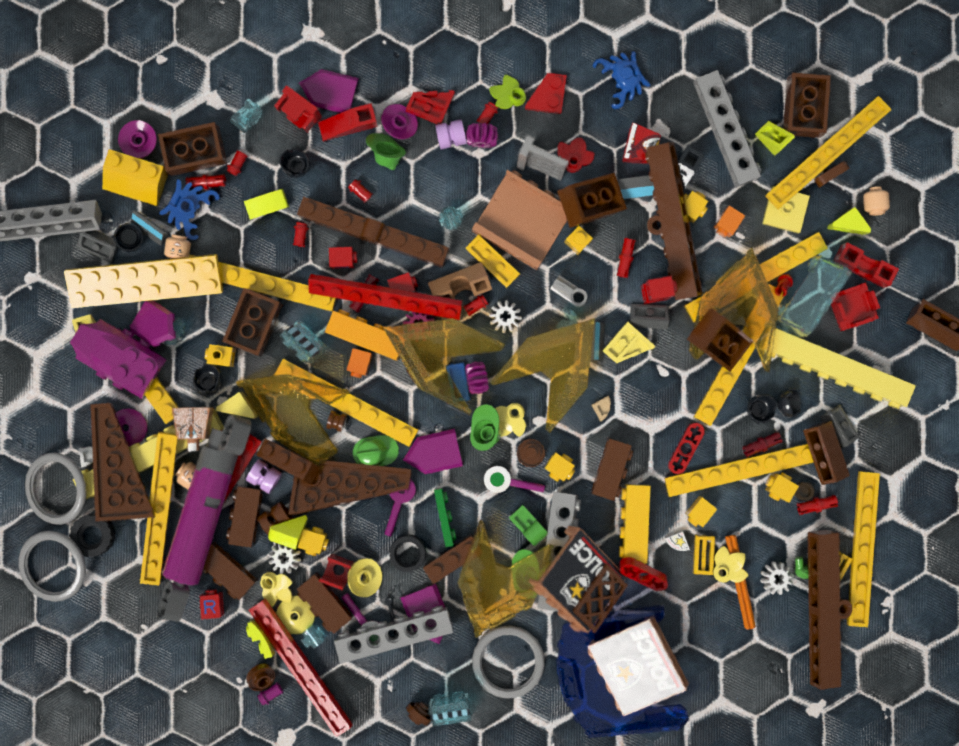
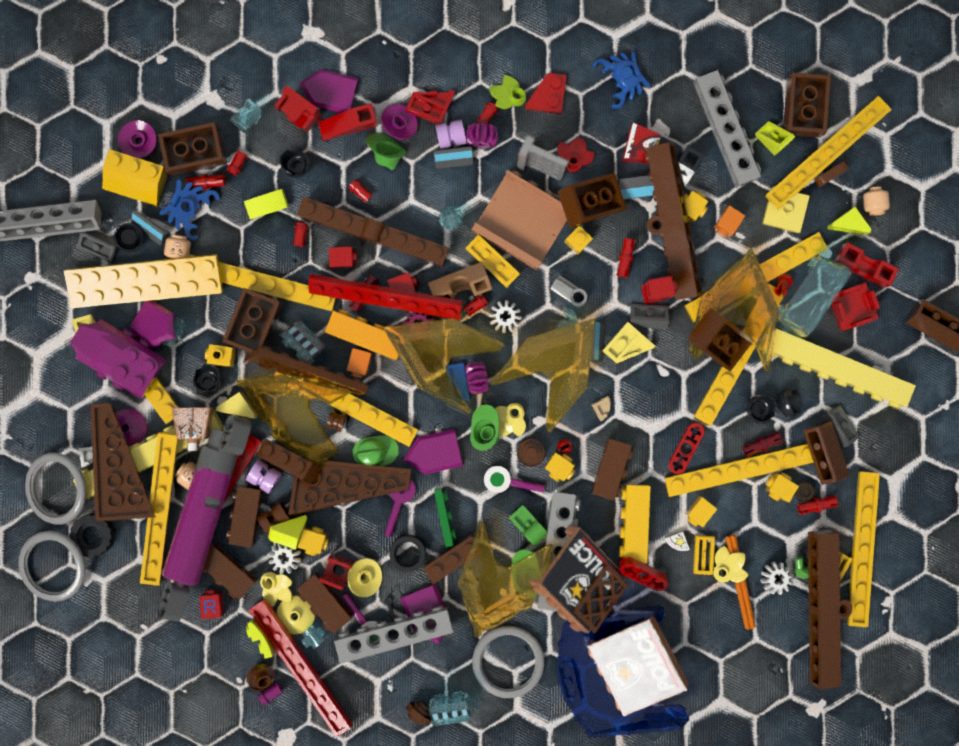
none -> reddish brown wing [243,346,368,395]
none -> dark grey slope [434,146,473,169]
none -> red hinge [557,439,572,454]

